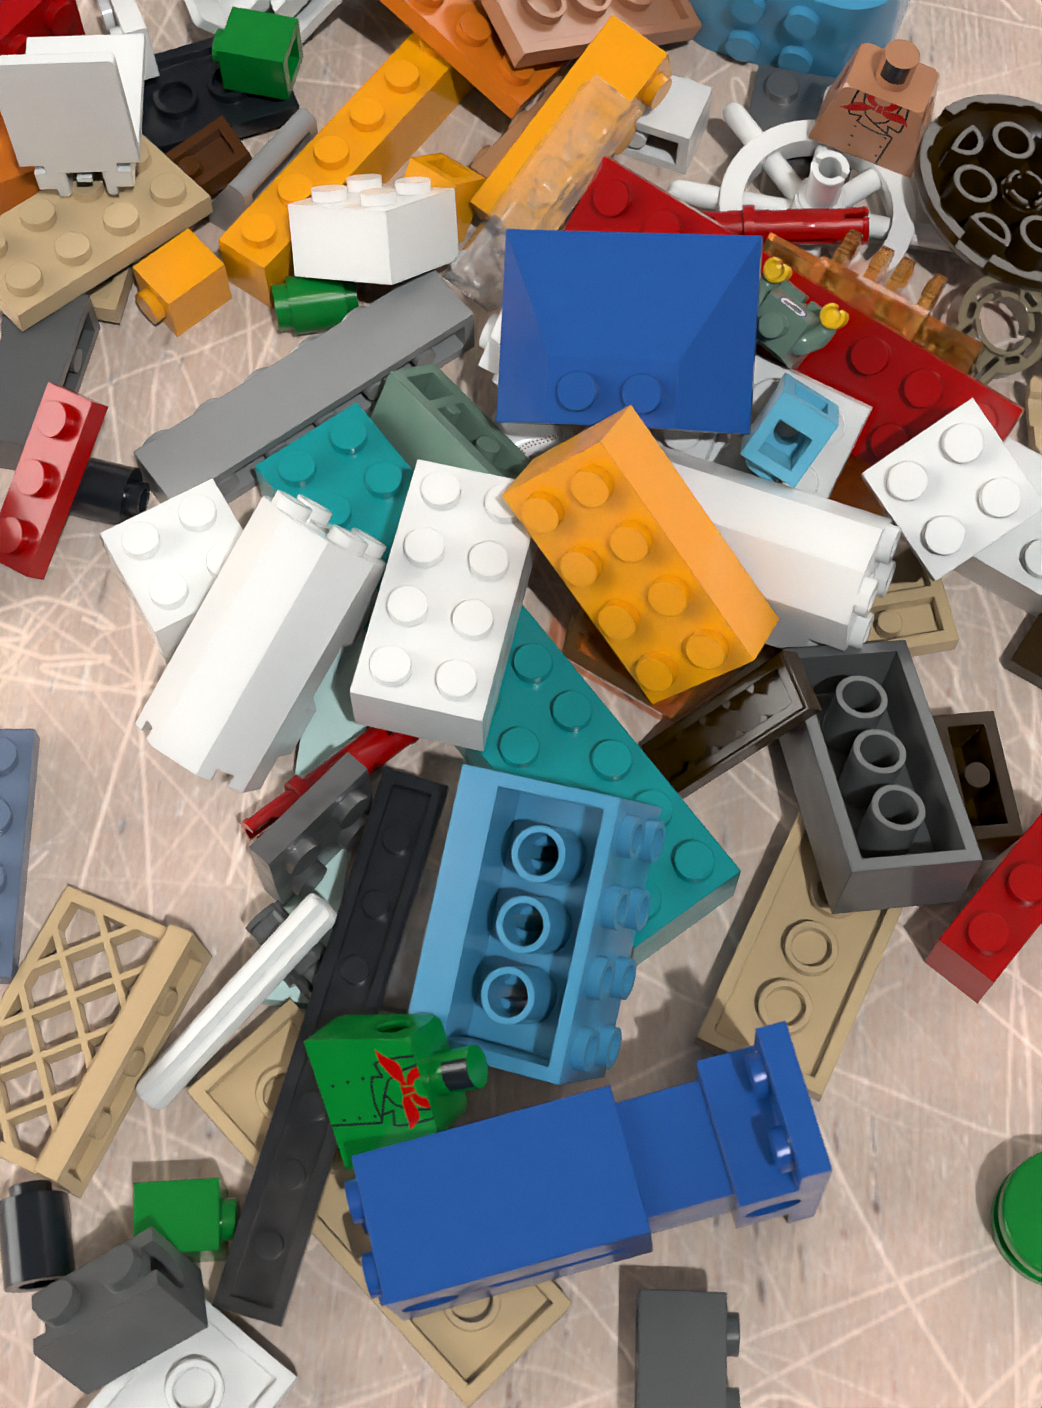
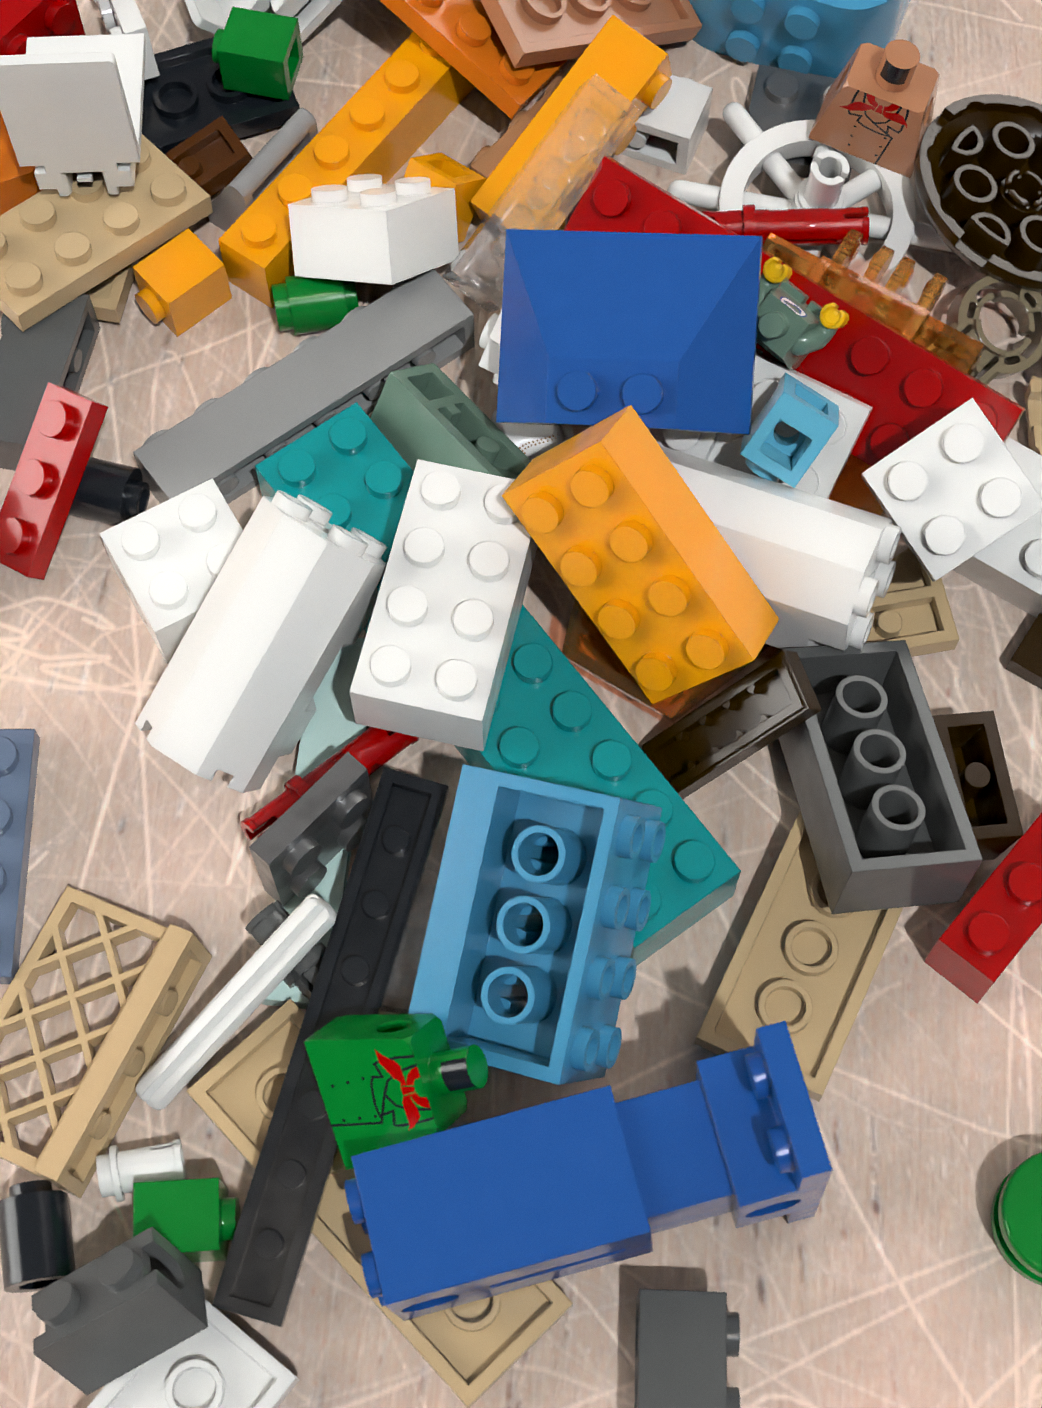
none -> white pin [96,1139,186,1202]

